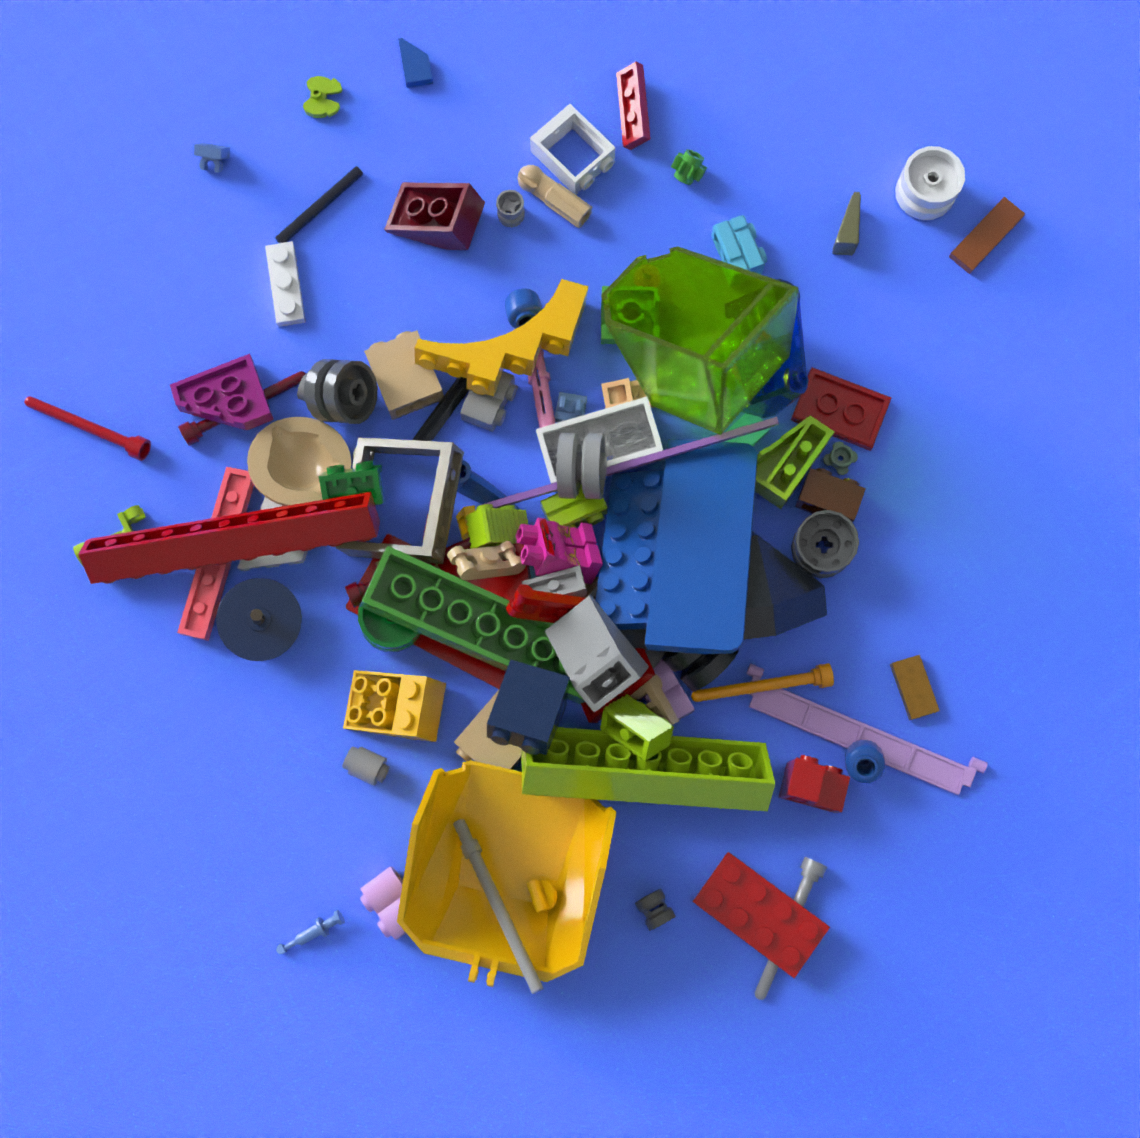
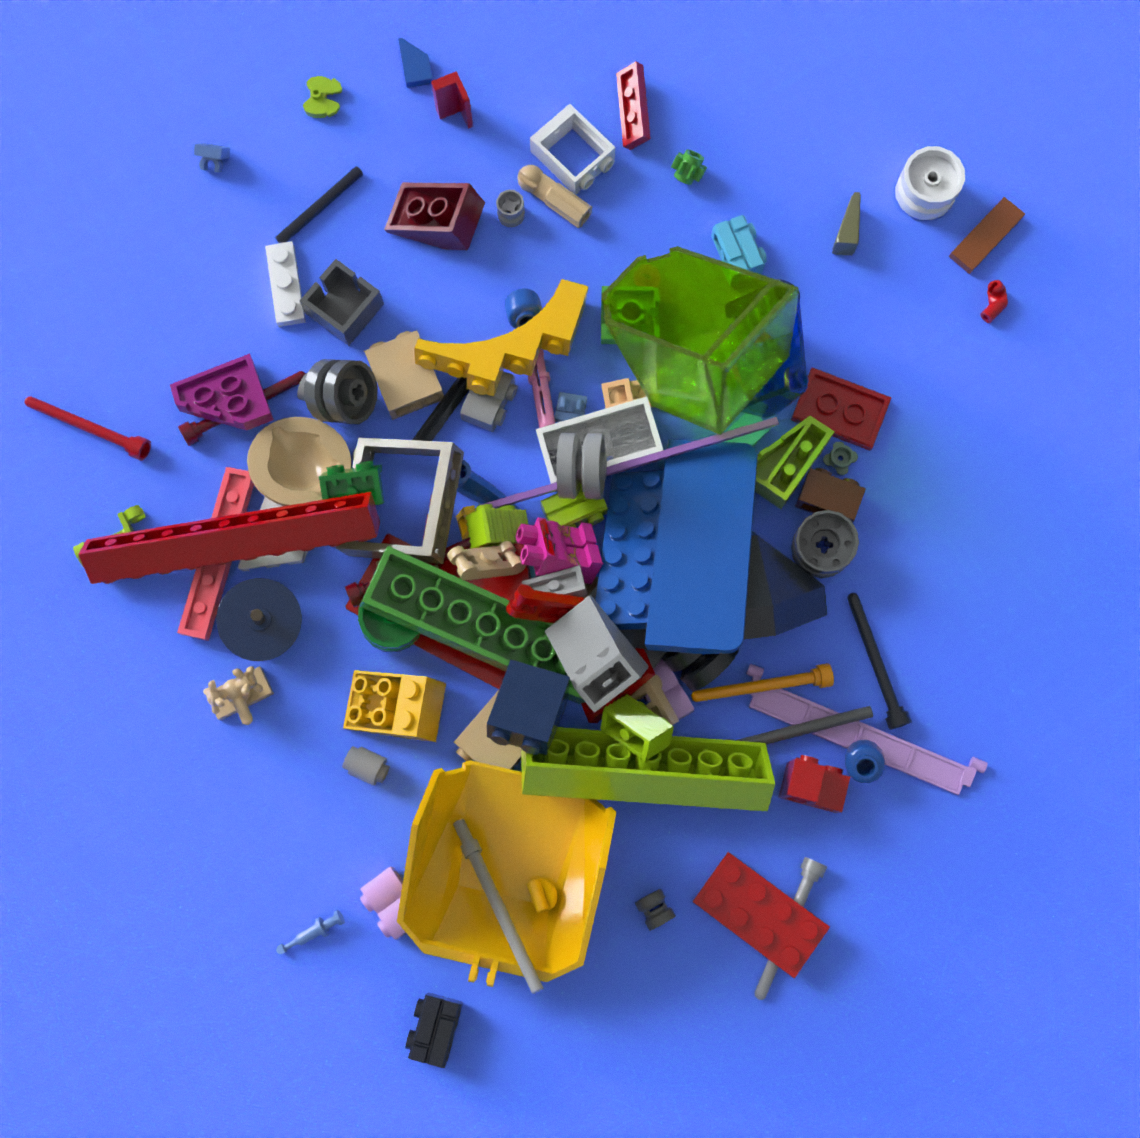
pearl gold tile [890,654,940,721] -> none
none -> tan piece [203,666,274,725]
none -> dark grey piece [300,259,384,346]
none -> black brick [405,992,463,1068]
none -> panel [431,71,473,129]
none -> dark grey bar [725,706,873,745]
none -> black piece [847,593,912,730]
none -> red arm [980,280,1008,323]

